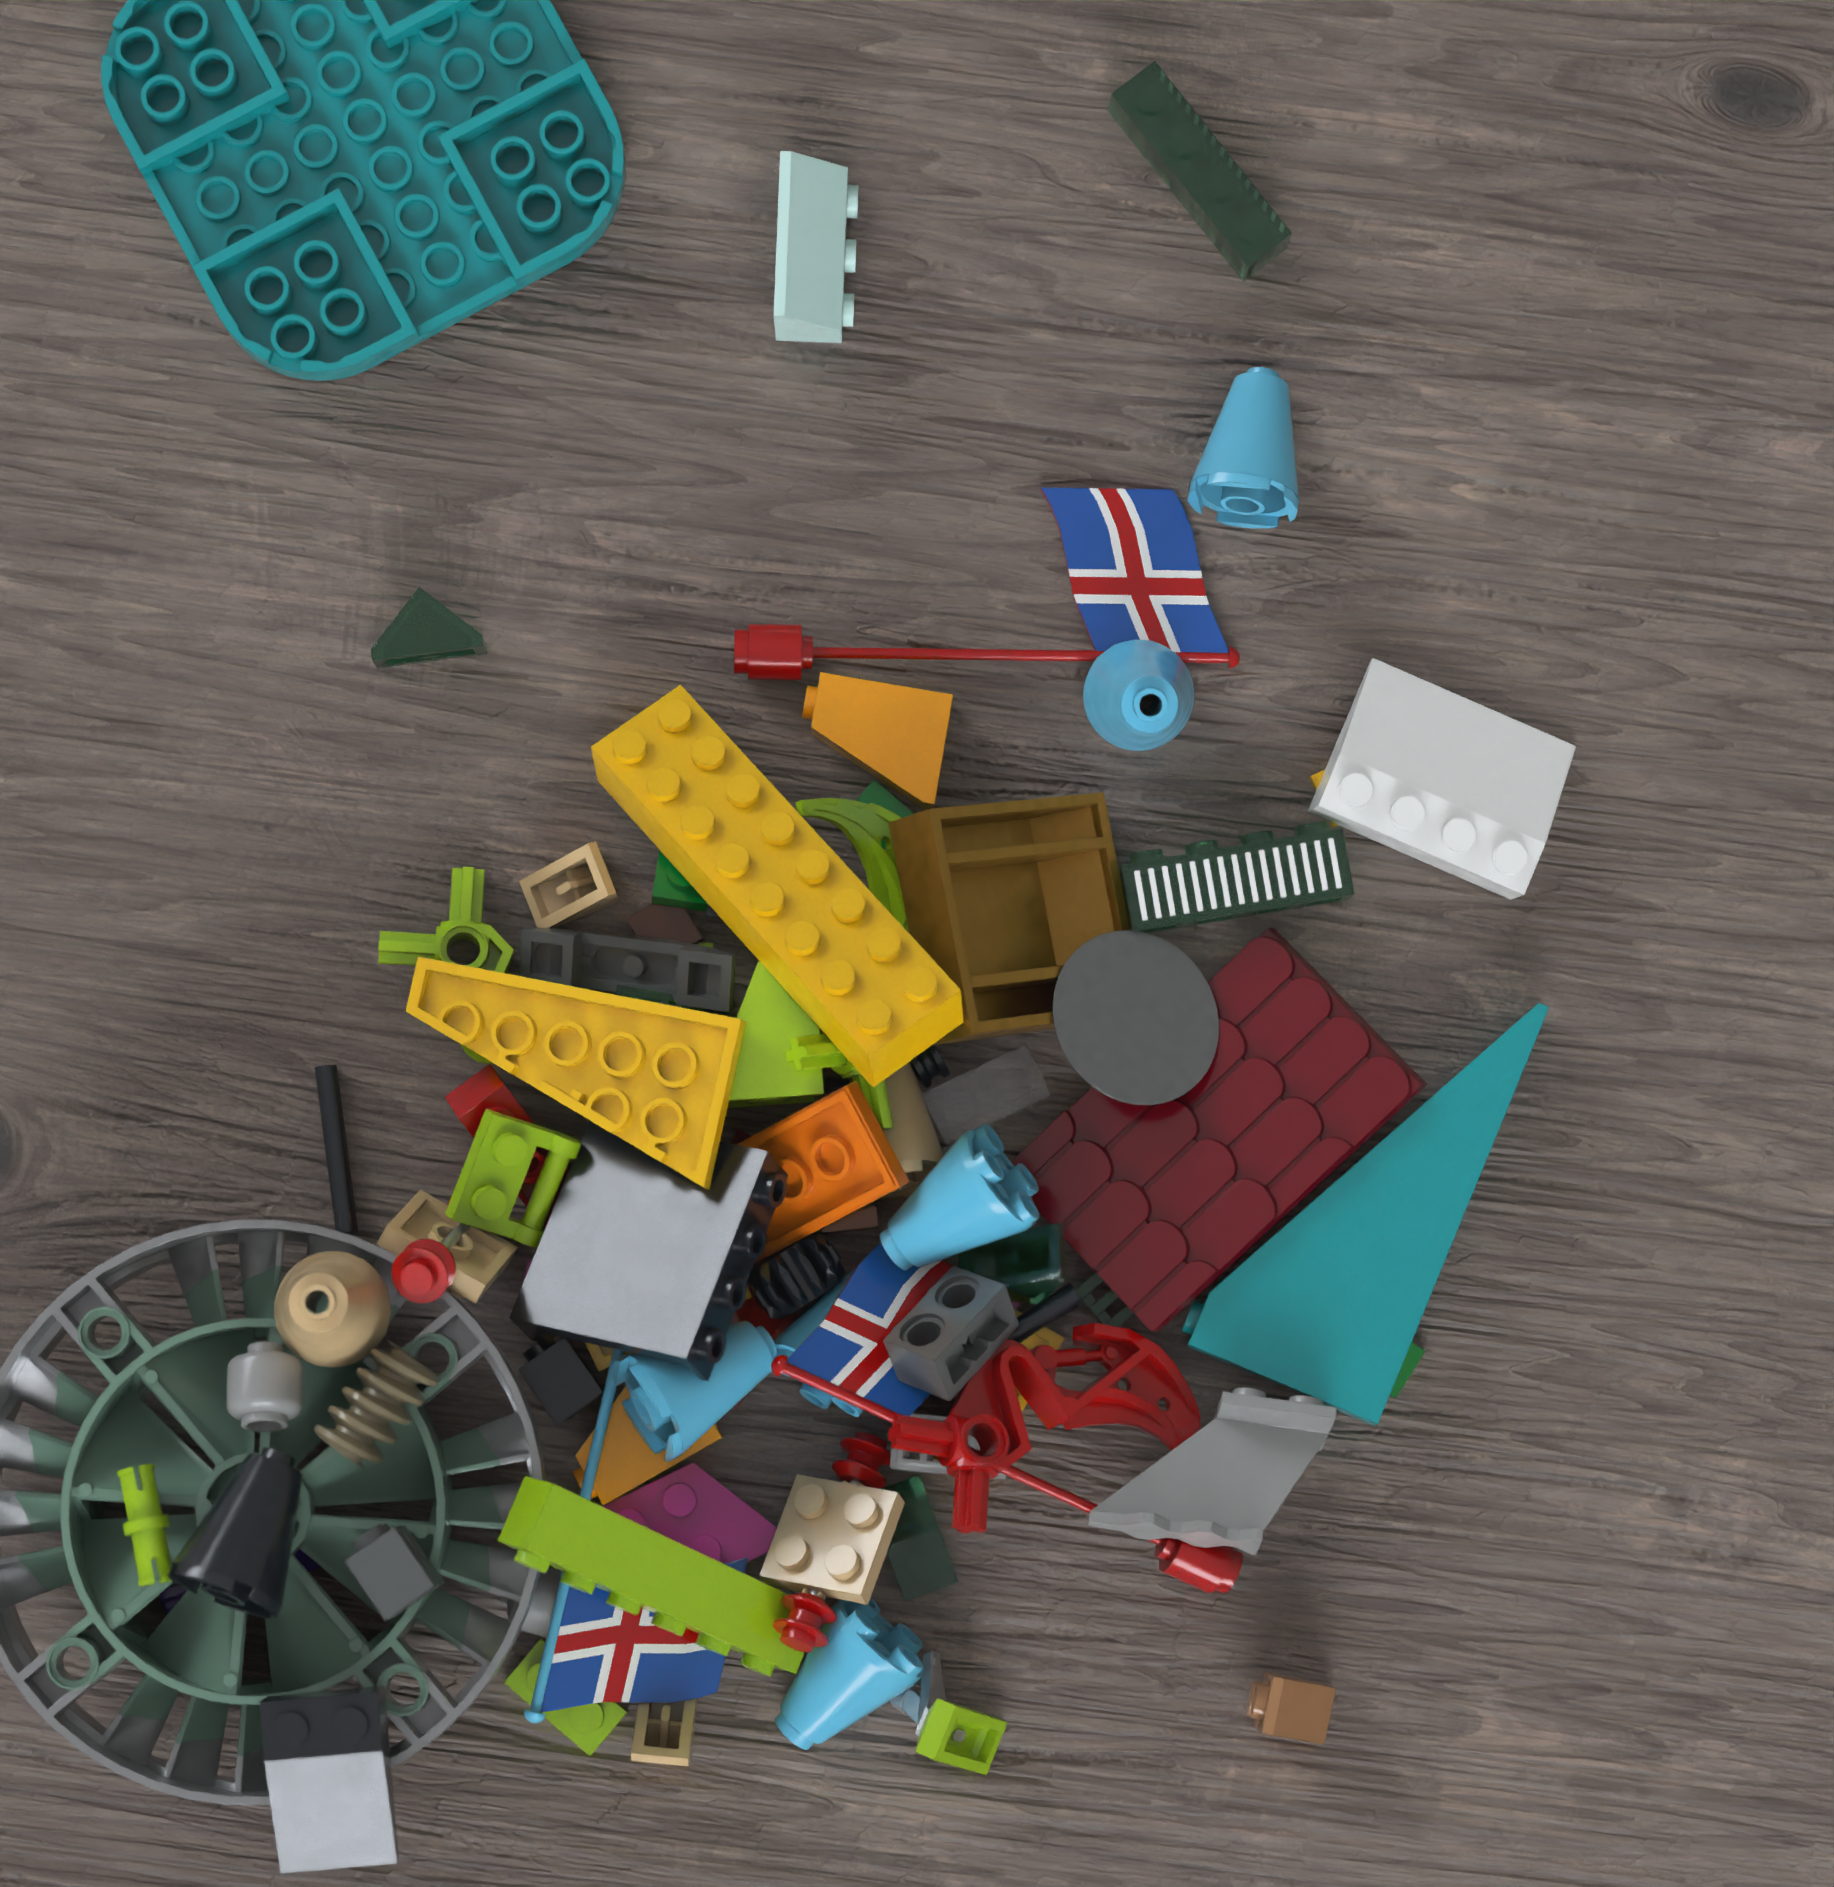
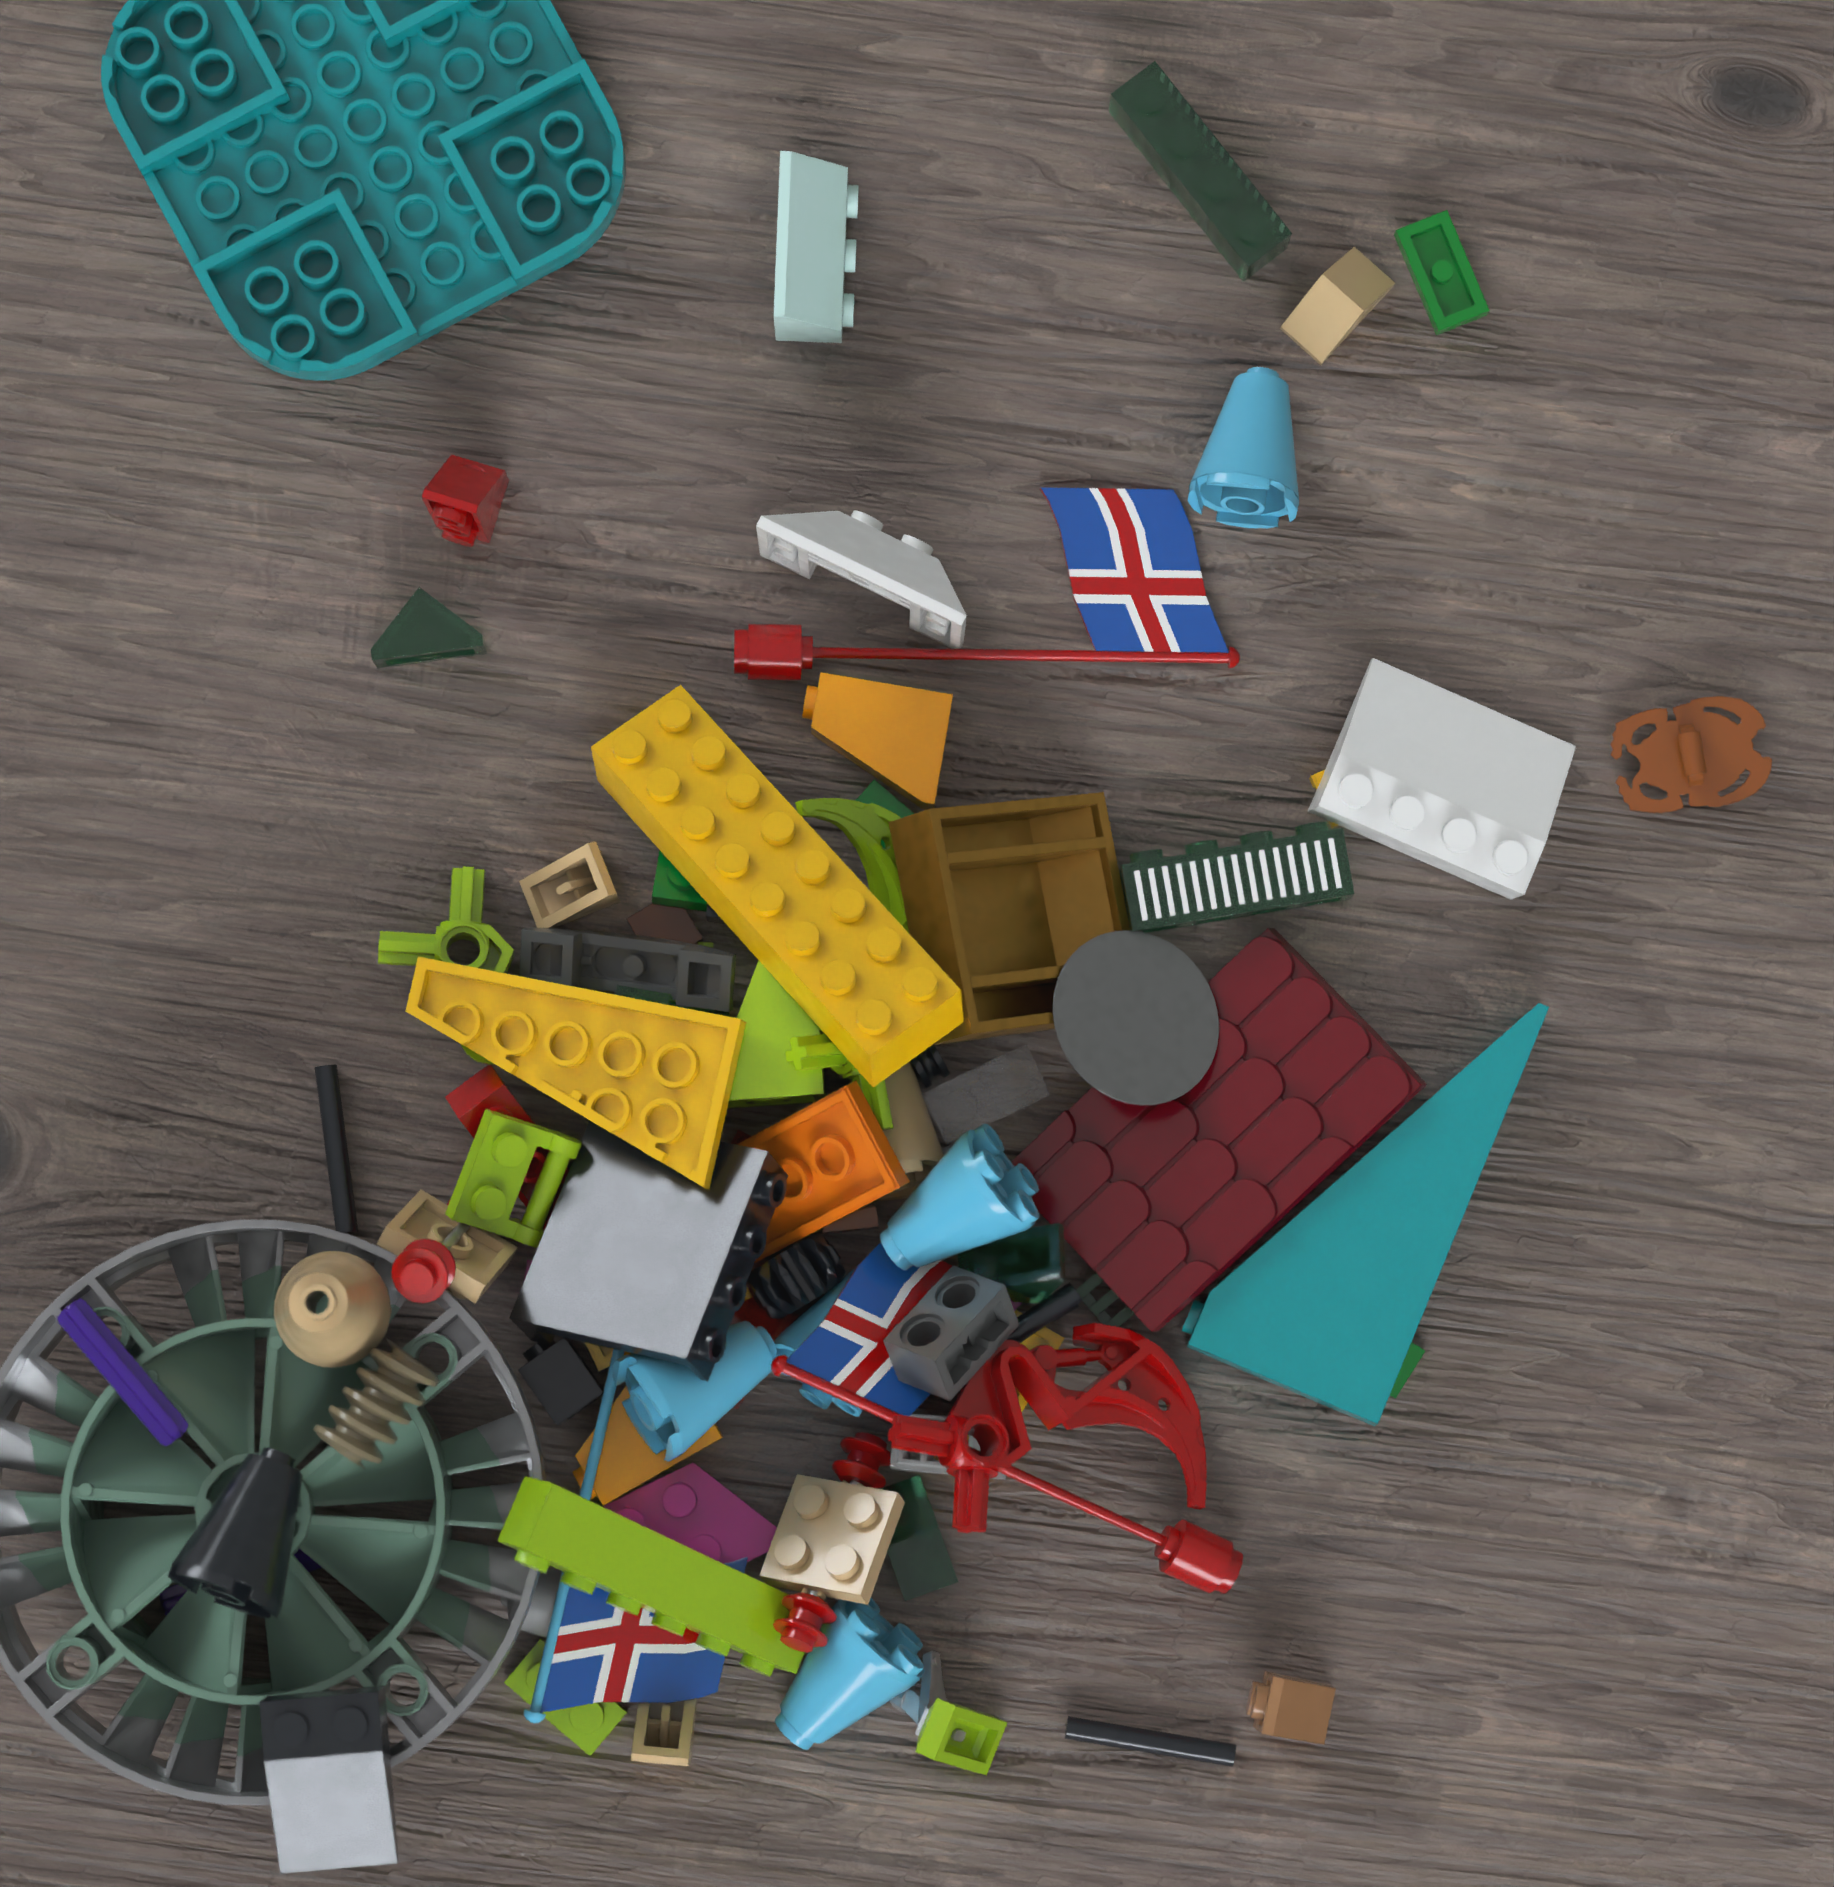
lime pin [117,1464,172,1587] -> none
light grey head [226,1342,303,1432] -> none
dark grey brick [345,1522,445,1620] -> none
medium azure cone [1082,639,1194,751] -> none
light grey piece [1088,1388,1337,1555] -> none
none -> dark purple axle [57,1298,189,1447]
none -> red slope [422,454,509,547]
none -> white slope [756,510,967,649]
none -> black bar [1065,1716,1236,1767]
none -> tan slope [1280,247,1395,365]
none -> green plate [1394,210,1490,336]
none -> dark orange shield [1610,696,1772,813]

